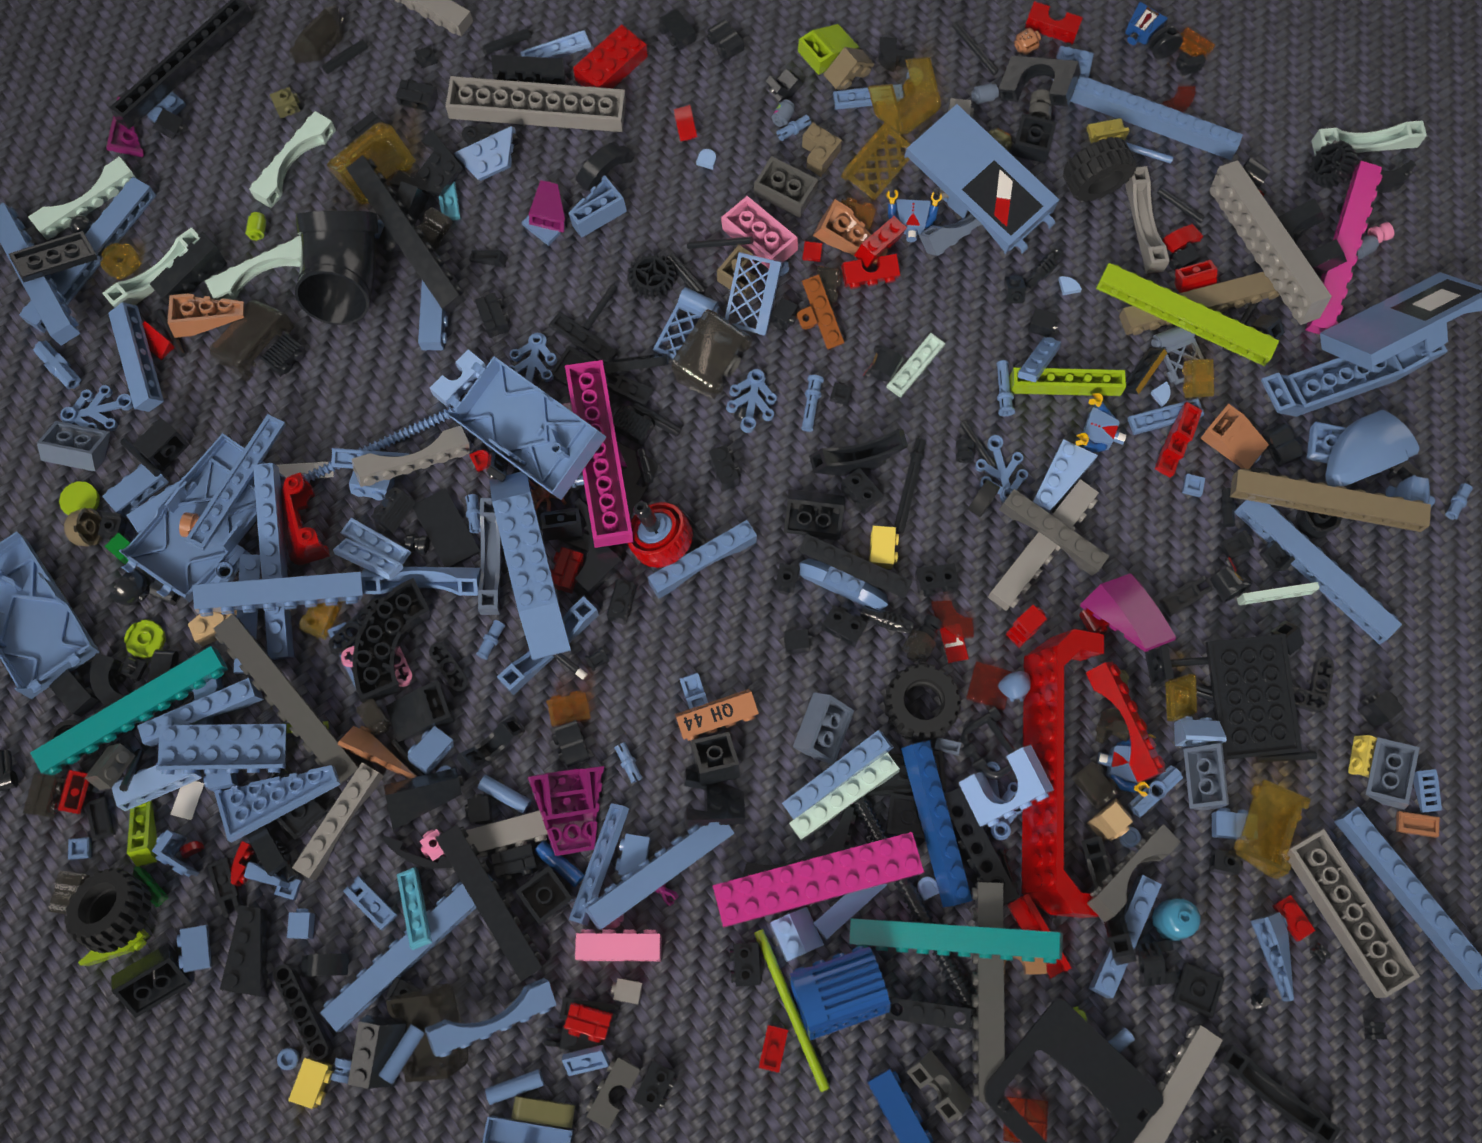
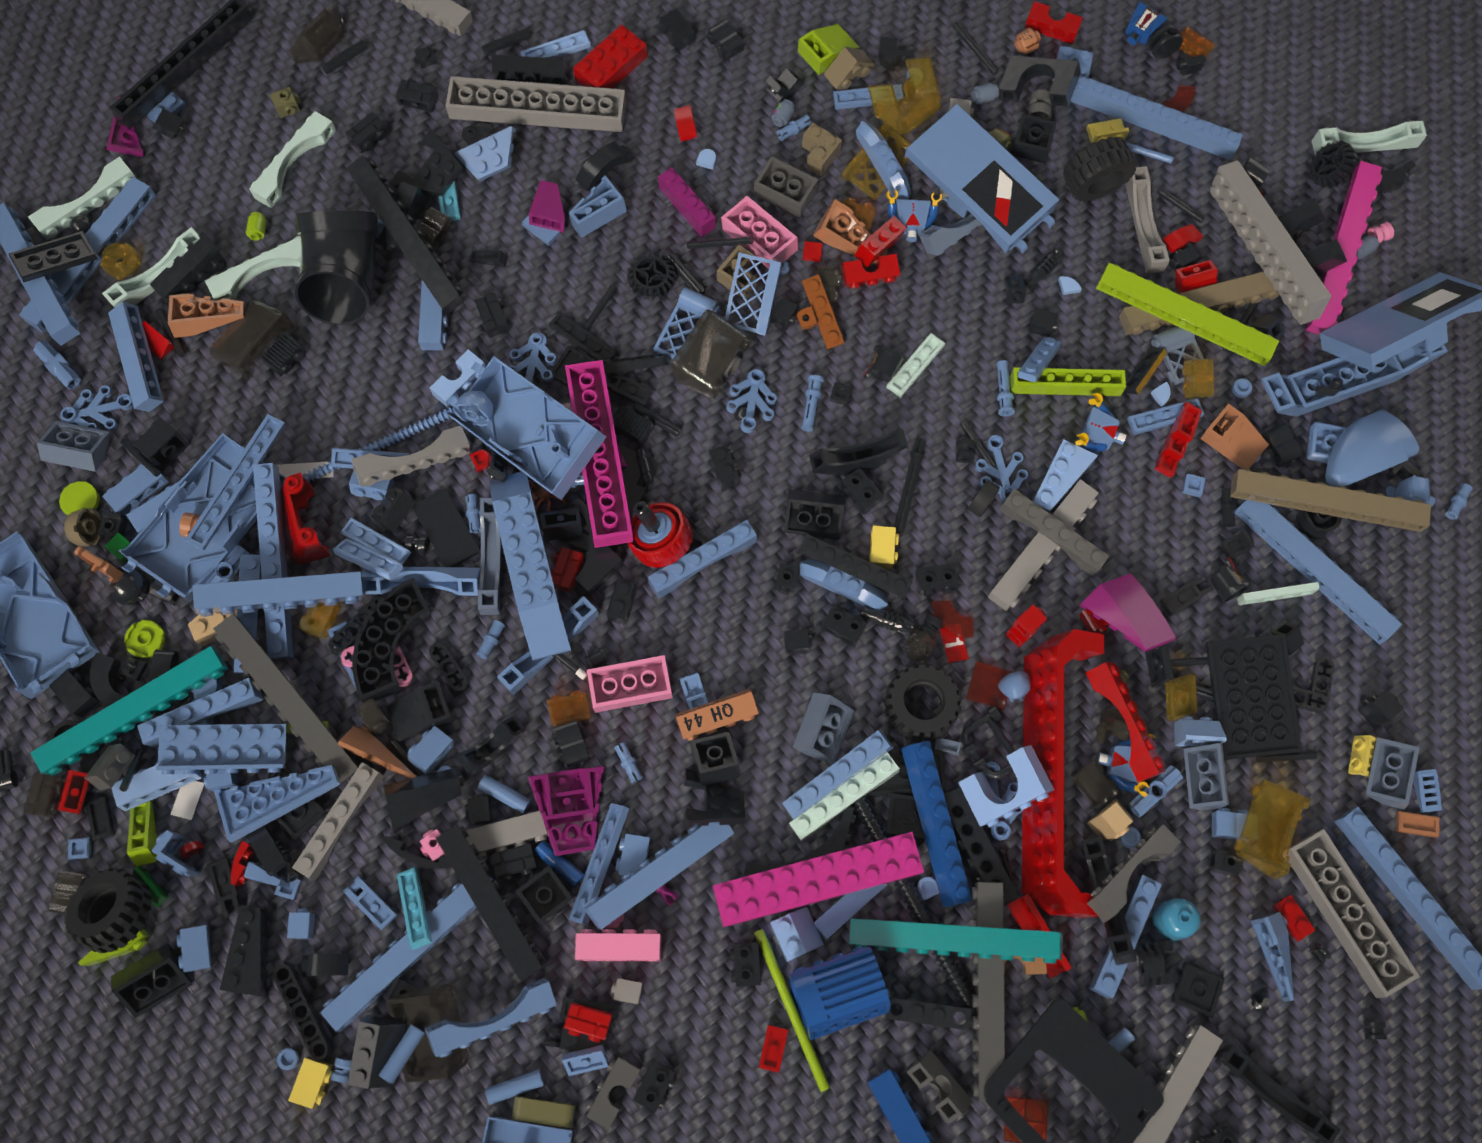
clear yellow windscreen [327,122,416,205] -> none
black bracket [1259,541,1295,571] -> none
none -> nougat container [74,546,124,584]
none -> medium blue cylinder [454,391,493,427]
none -> bright pink brick [587,655,672,713]
none -> magenta brick [658,167,716,238]
none -> medium blue brick [856,121,911,200]
none -> medium blue tile [1232,378,1252,398]
none -> black arm [1315,377,1343,396]

